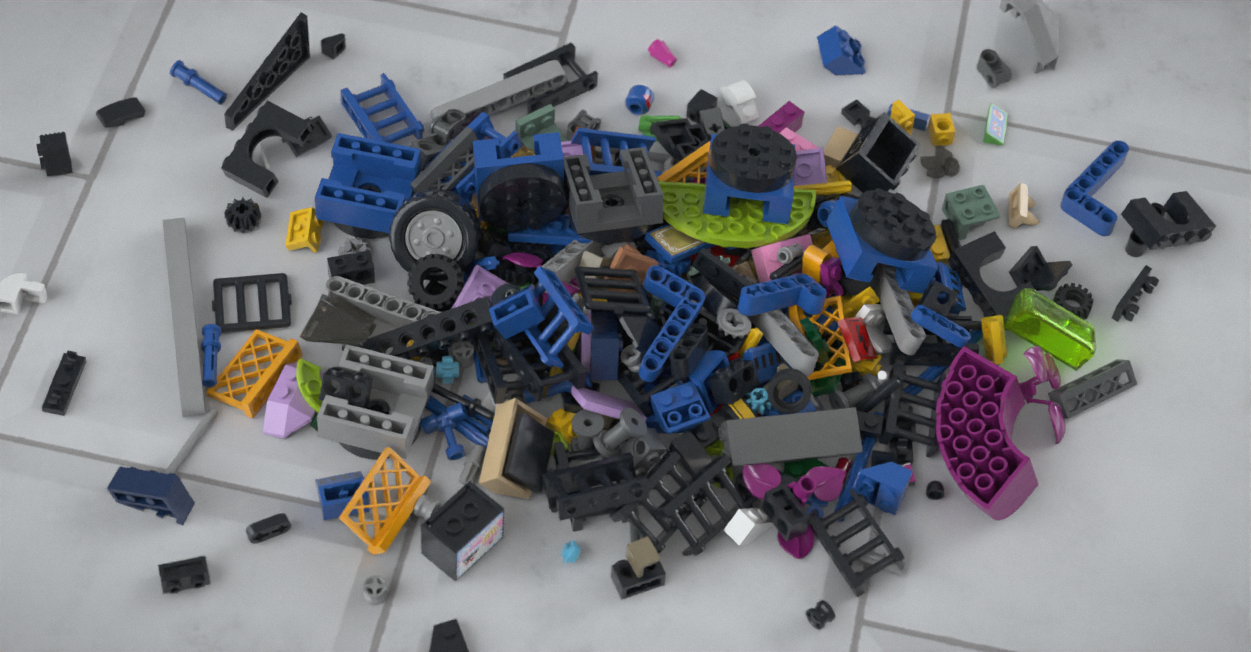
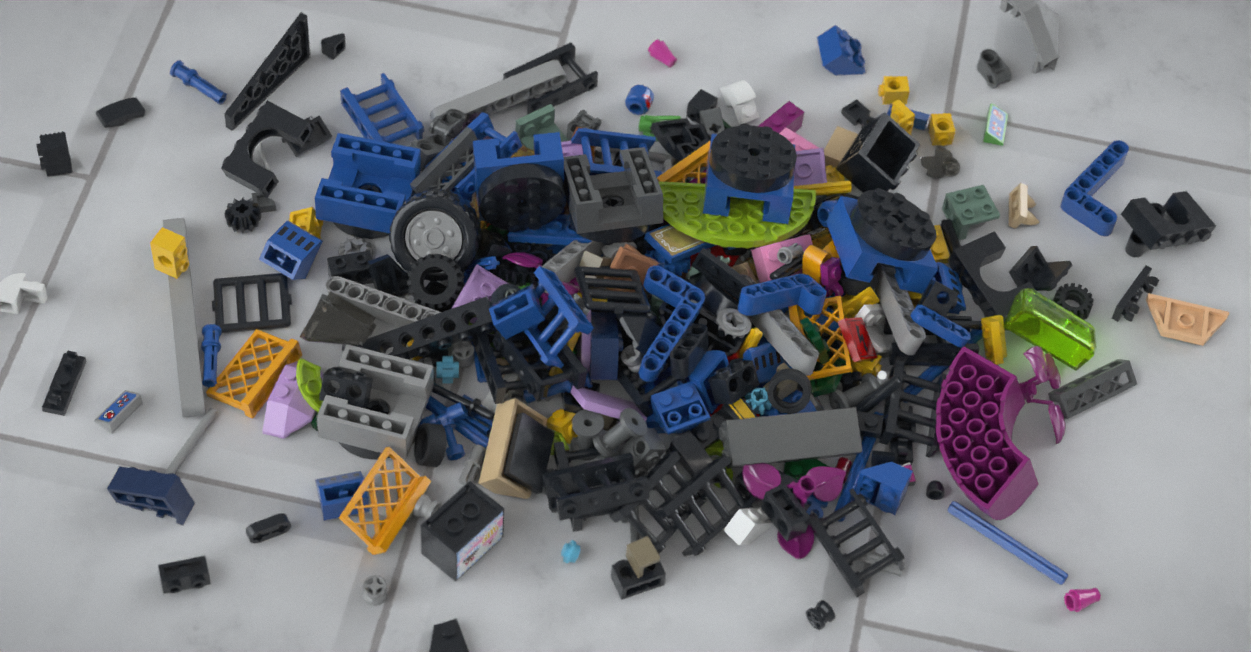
none -> light grey slope [94,390,142,433]
none -> yellow brick [150,227,189,279]
none -> dark grey tile [252,193,276,213]
none -> blue slope [259,221,323,280]
none -> black wing [368,254,410,297]
none -> black tyre [414,423,447,467]
none -> yellow brick [878,76,910,105]
none -> axle [948,501,1068,585]
none -> dark pink cone [1064,588,1101,612]
none -> light nougat wing [1146,293,1229,346]

